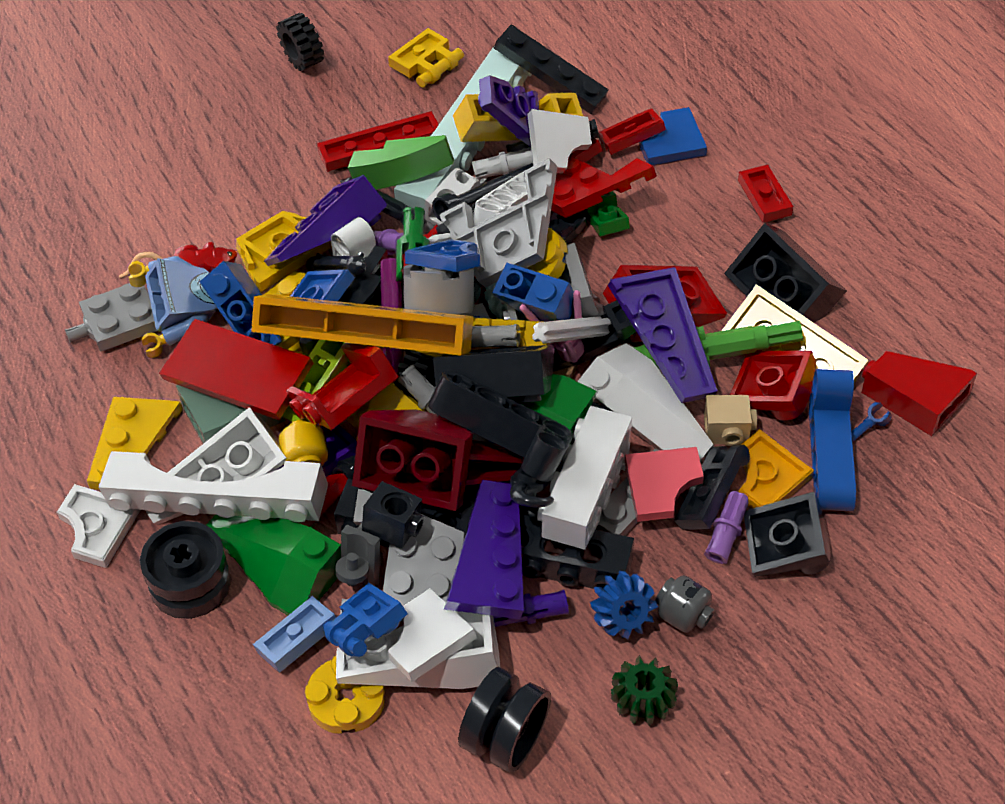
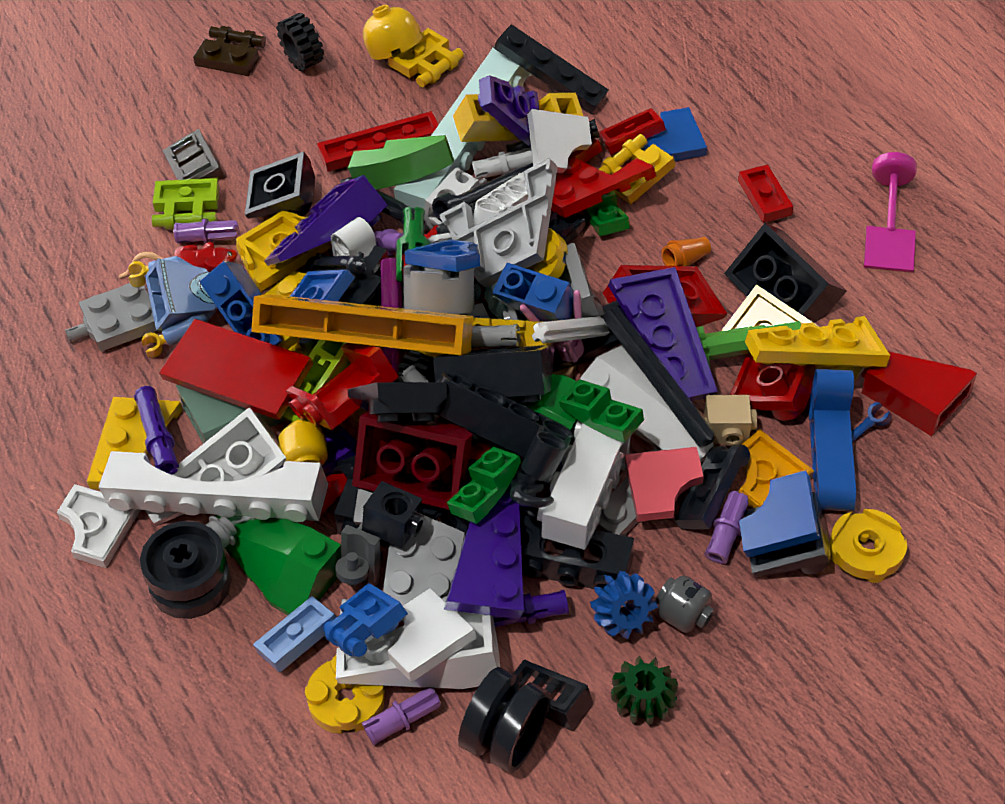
none -> dark purple pin [134,386,179,475]
none -> lime plate [152,178,220,230]
none -> piece [163,129,226,180]
none -> medium lavender axle [174,219,239,244]
none -> dark brown plate [193,26,266,76]
none -> light grey plate [206,516,237,549]
none -> black slope [244,152,315,219]
none -> black slope [348,382,447,423]
none -> medium lavender axle [362,688,441,746]
none -> yellow cylinder [363,5,422,60]
none -> green slope [447,447,521,524]
none -> black slope [513,659,593,731]
none -> green slope [559,379,644,443]
none -> yellow plate [599,134,676,205]
none -> black axle [603,306,716,448]
none -> orange cone [661,236,711,266]
none -> tile [739,470,820,558]
none -> yellow wing [745,316,890,368]
none -> yellow plate [830,509,907,583]
none -> dark pink piece [864,152,917,273]

